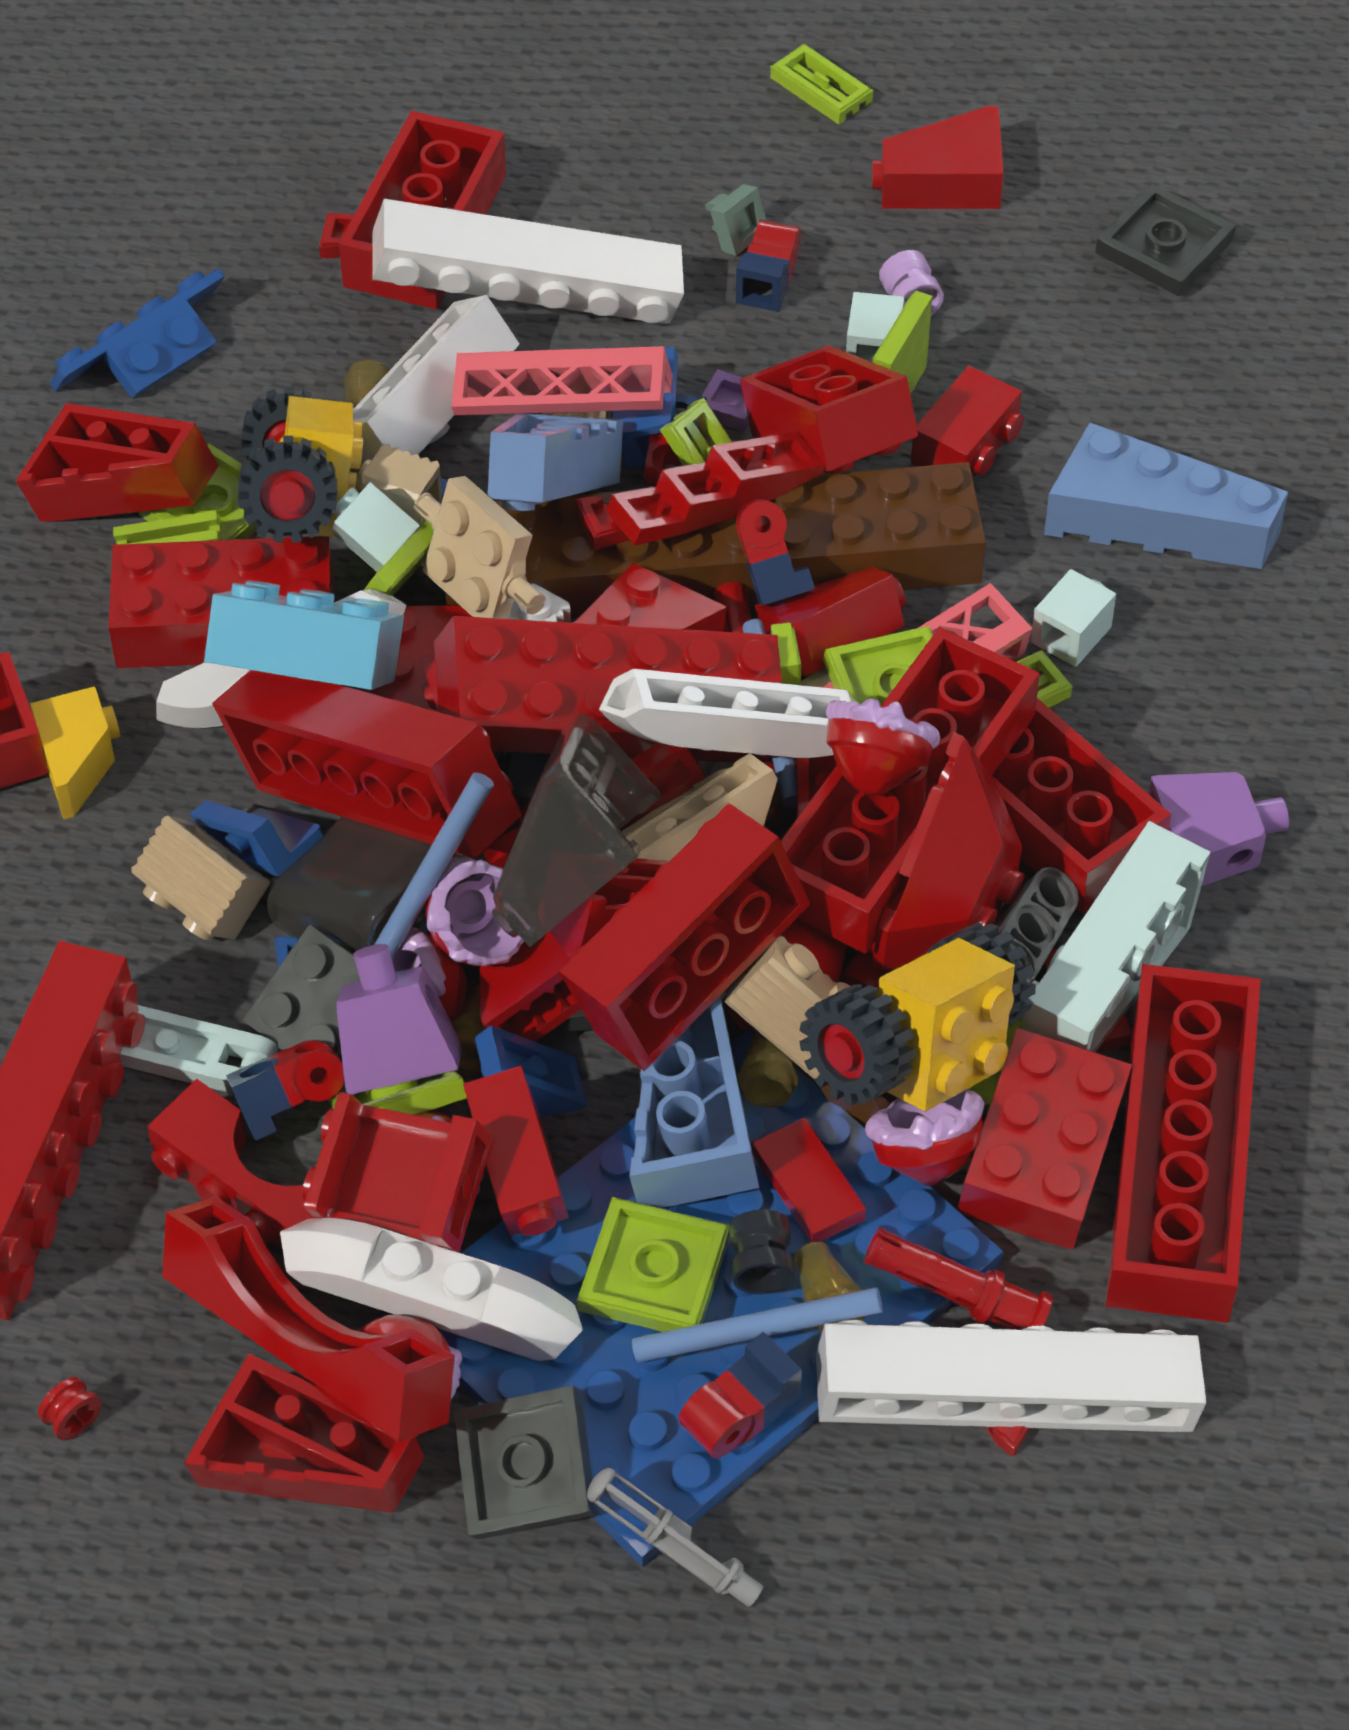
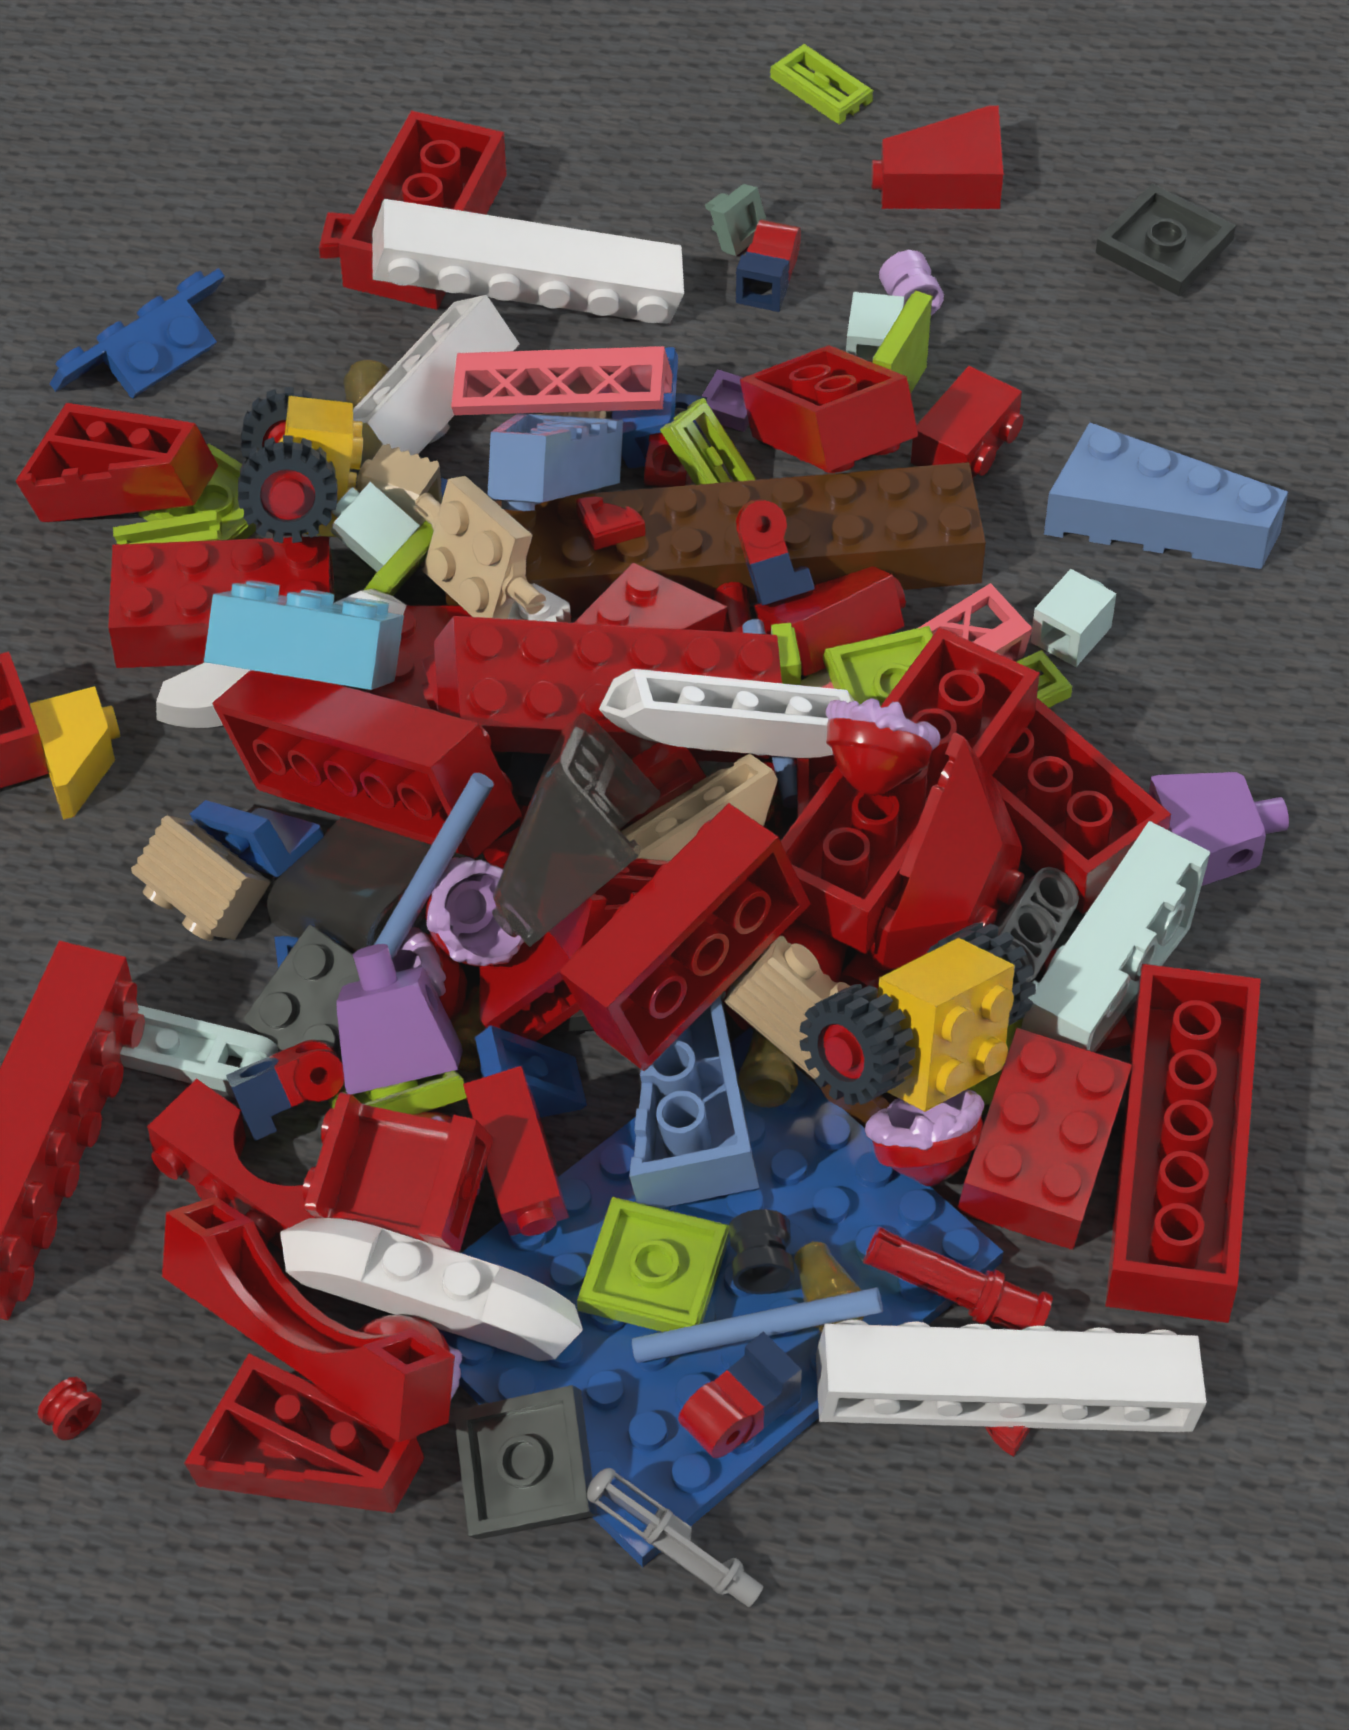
red slope [606,432,826,546] -> none
red tile [752,1117,866,1245] -> none

